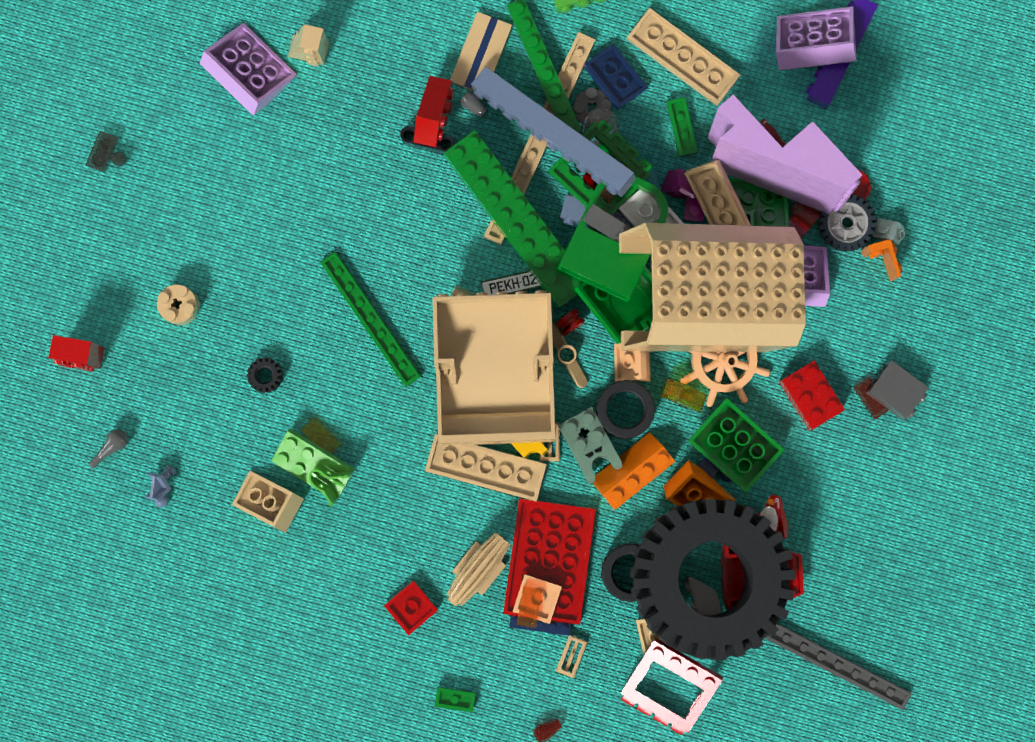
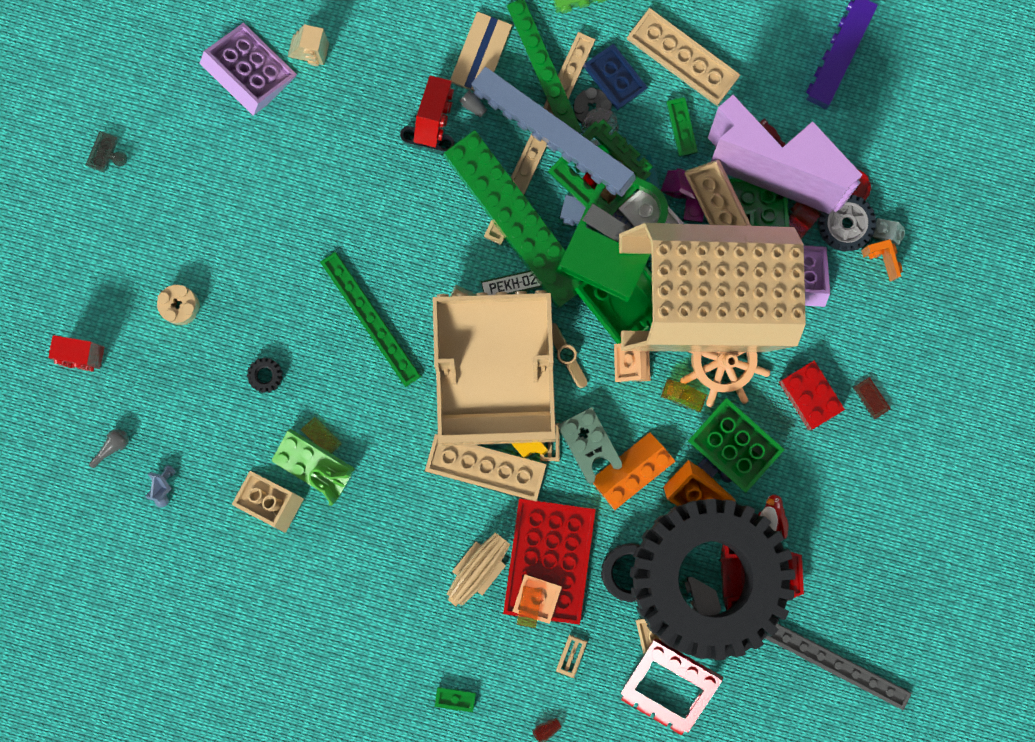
red plate [384,581,438,636] -> none
dark blue piece [509,615,571,636] -> none
red wheel [555,308,585,336] -> none
black tyre [596,380,655,439] -> none
lavender slope [776,6,856,70] -> none
dark grey brick [865,360,929,420] -> none

